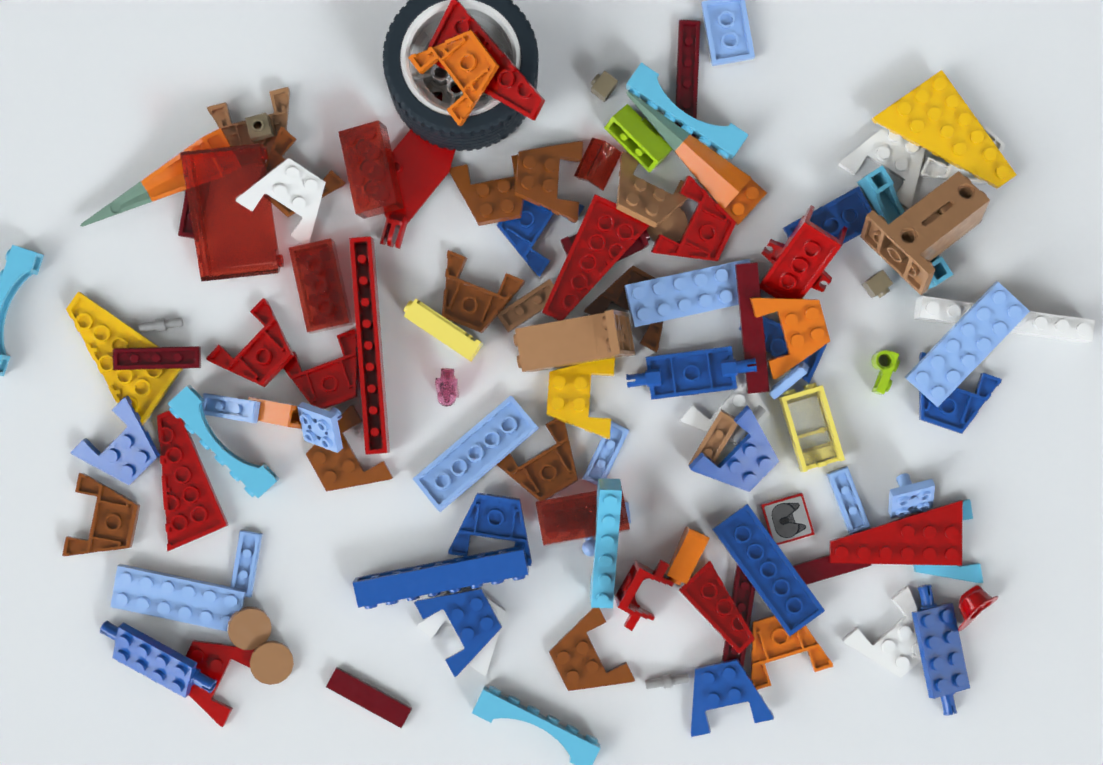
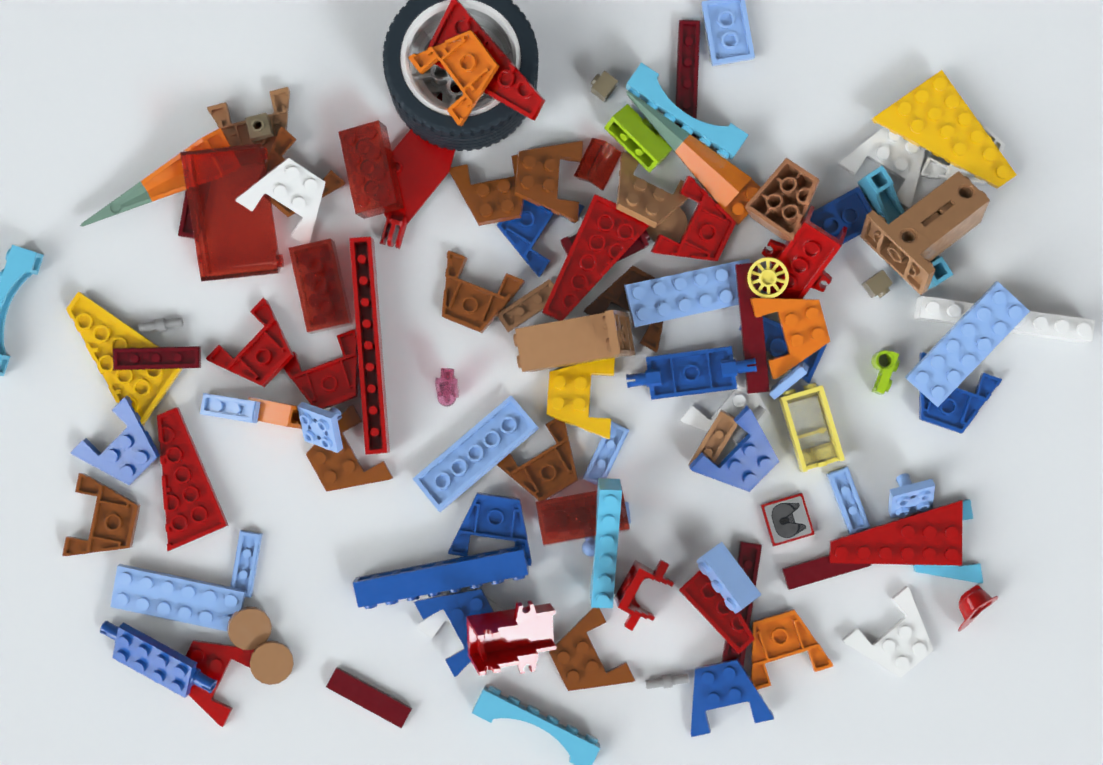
medium azure arch [168,385,279,498] -> none
light yellow door [403,298,483,362] -> none
orange slope [665,526,710,585] -> none
blue plate [712,504,825,636] -> none
blue plate [912,584,970,716] -> none
none -> red piece [466,600,556,676]
none -> light blue brick [697,542,761,614]
none -> nougat wedge [745,158,820,241]
none -> light yellow wheel [747,257,789,298]

